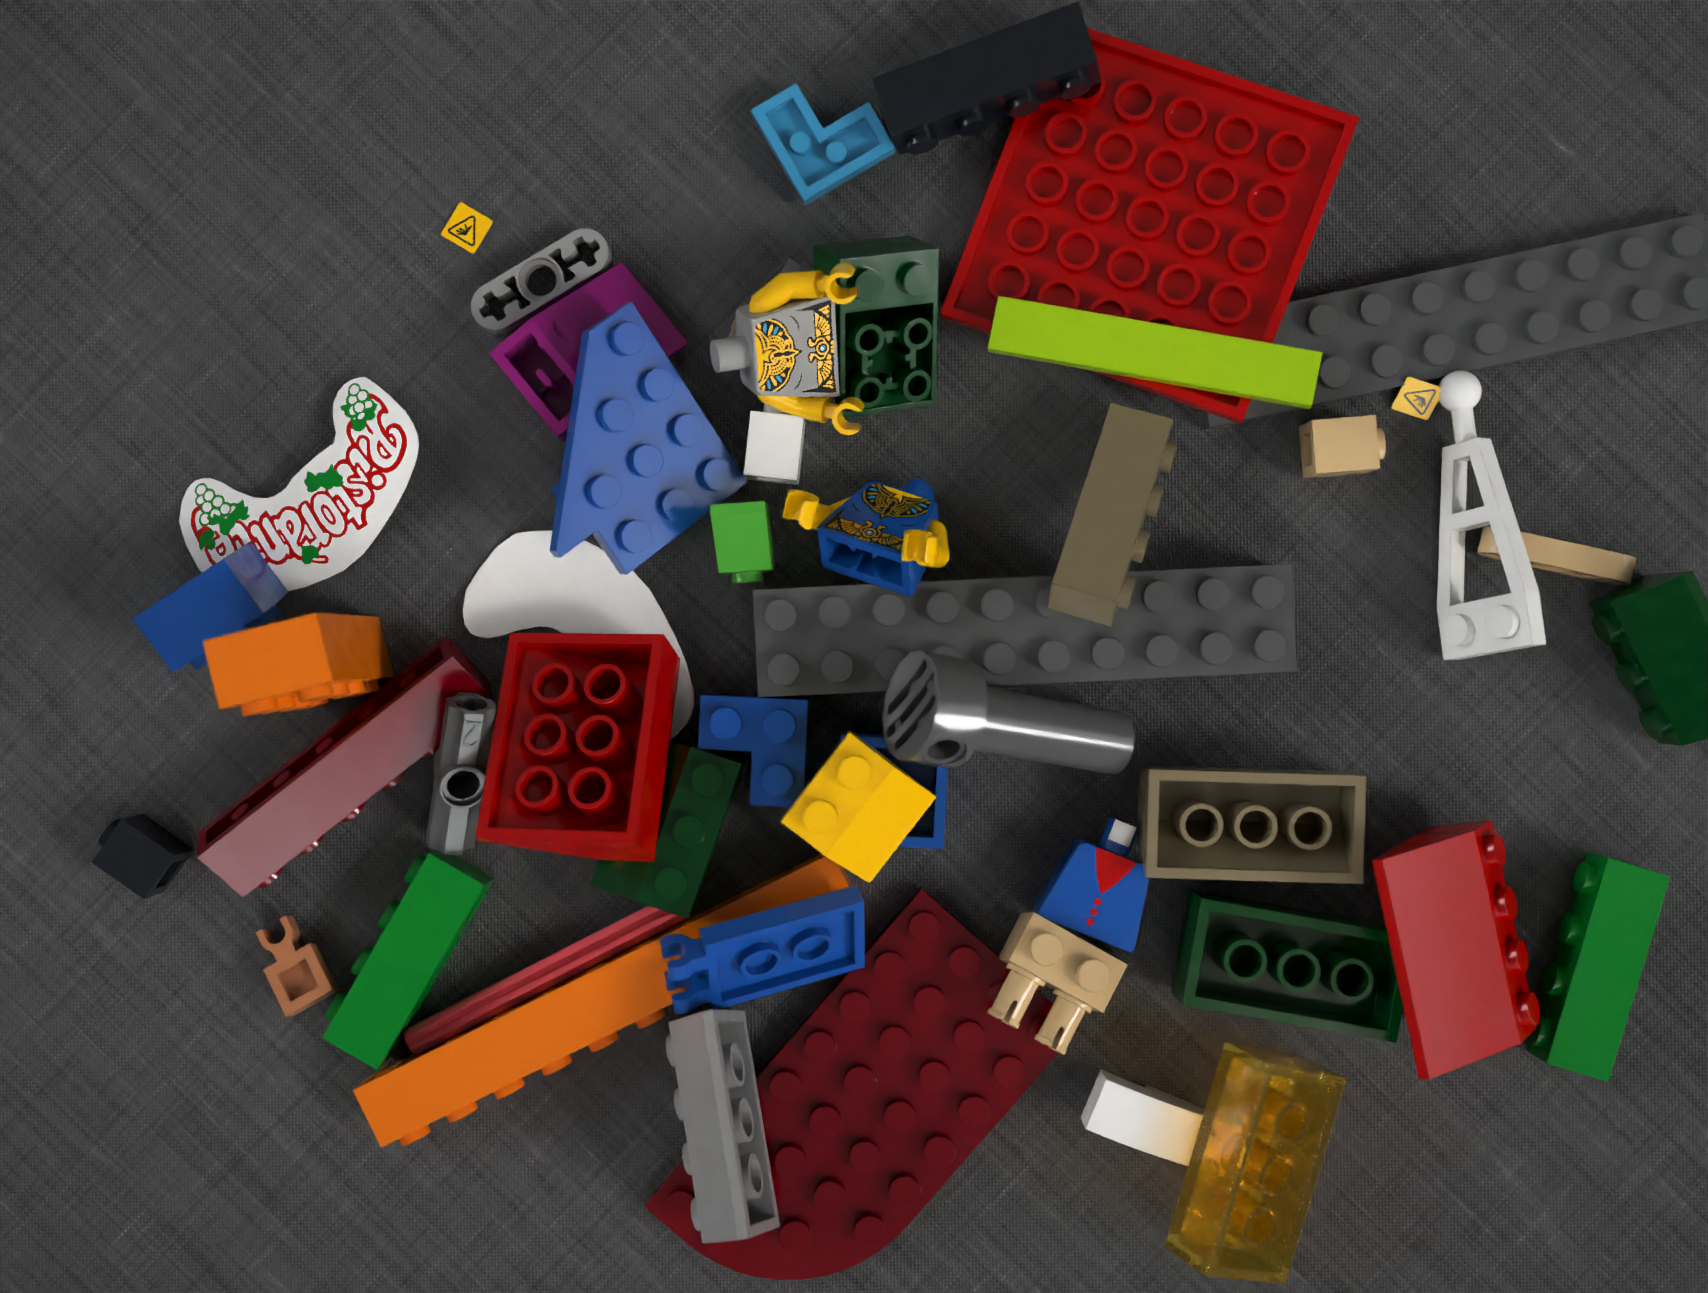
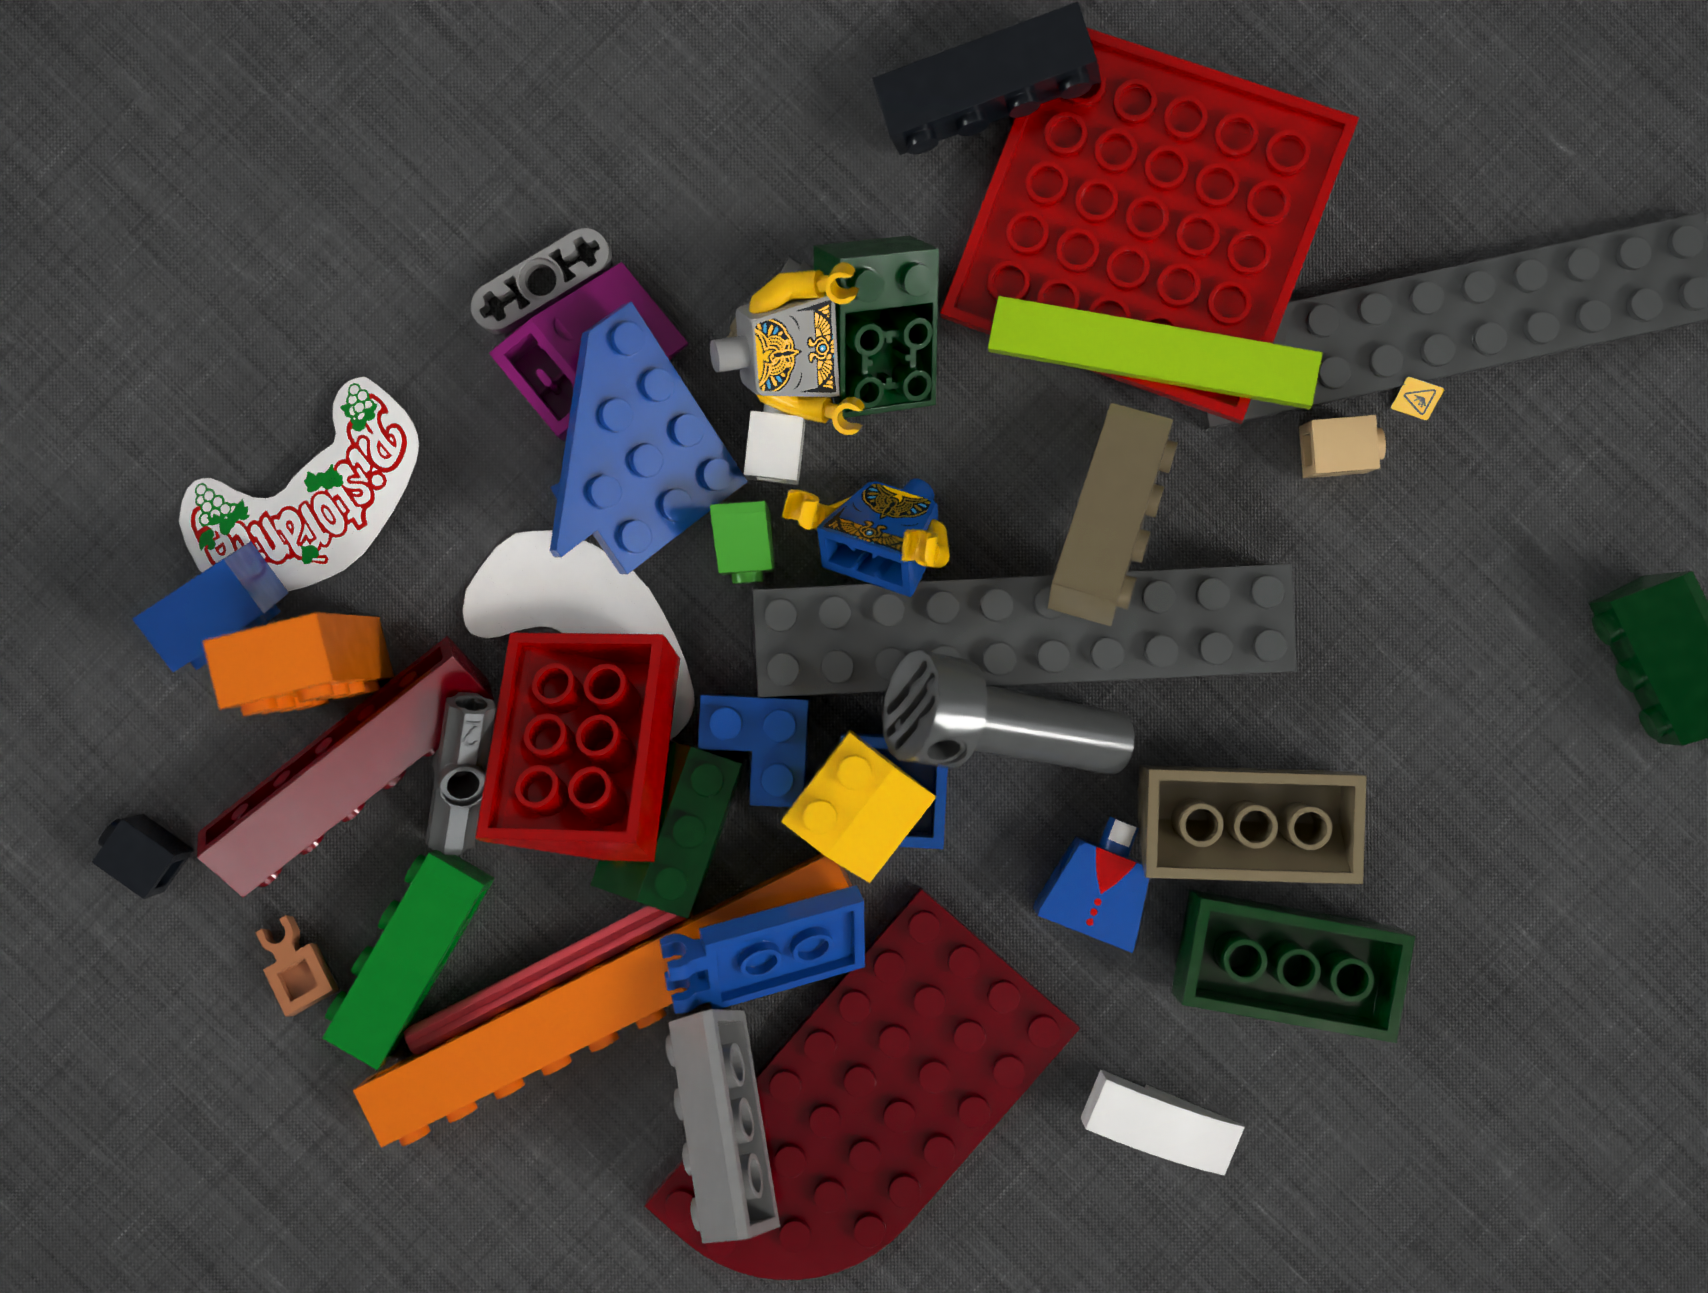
yellow sticker [441,202,493,254] -> none
dark azure plate [751,83,896,206] -> none
tan brick [987,912,1127,1055] -> none
clear yellow brick [1165,1041,1347,1284] -> none
red slope [1372,819,1540,1080] -> none
white plate [1437,370,1546,660] -> none
tan beam [1477,526,1636,585] -> none
green brick [1527,852,1671,1082] -> none

